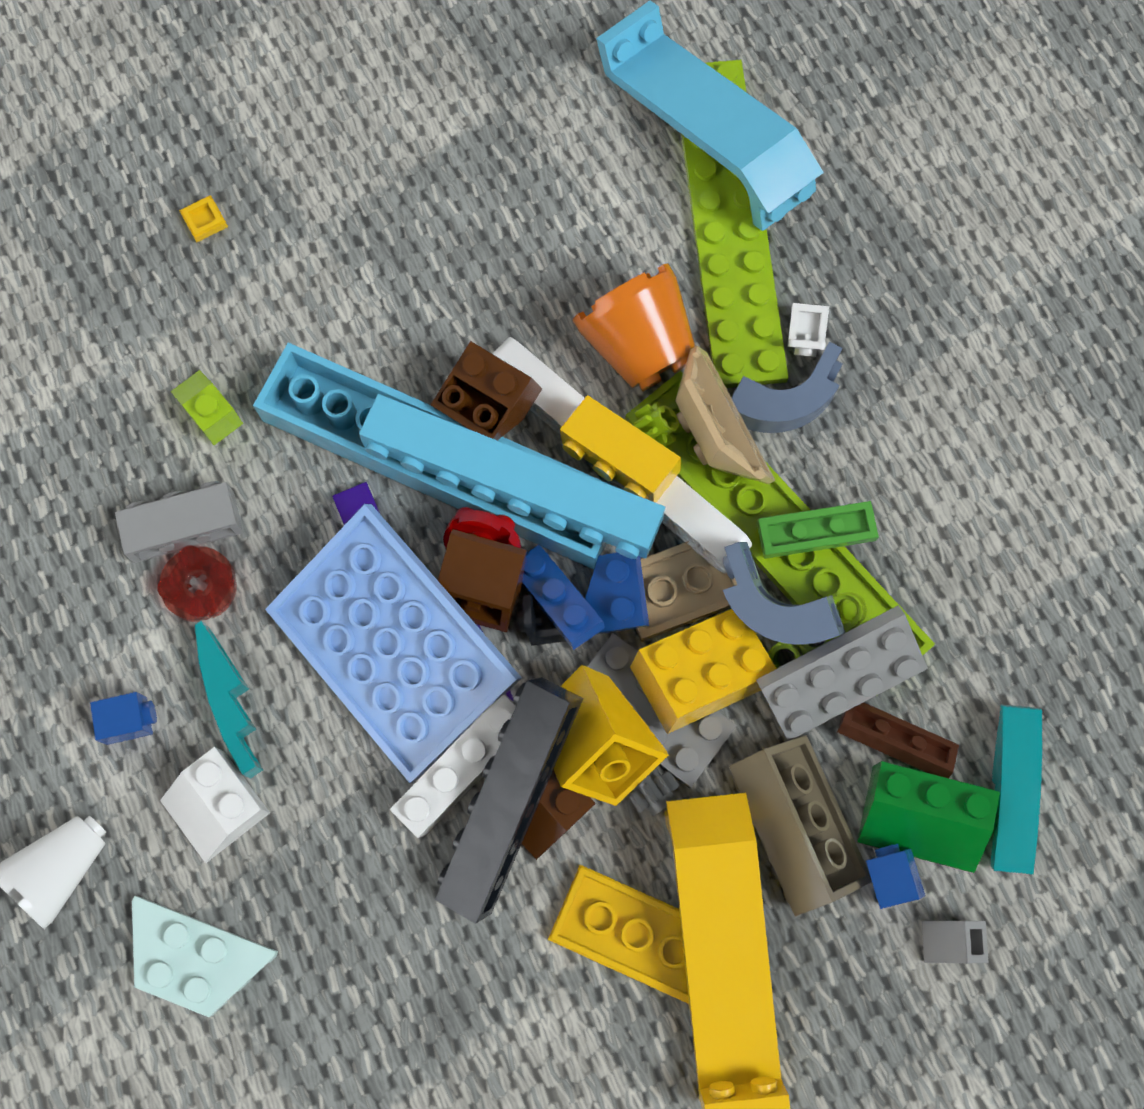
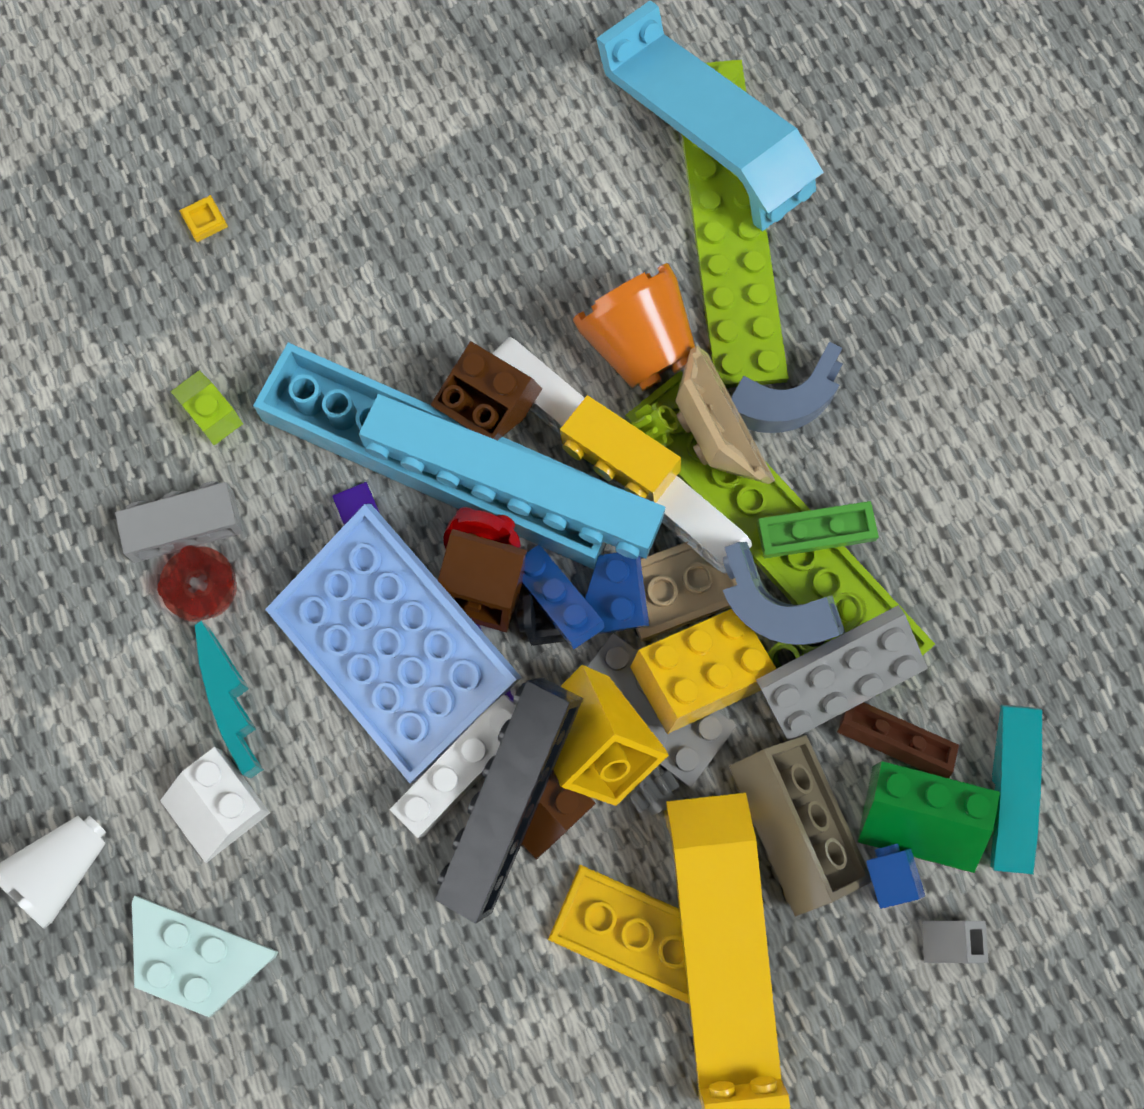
blue brick [90,692,157,745] -> none
white bracket [787,303,829,357] -> none

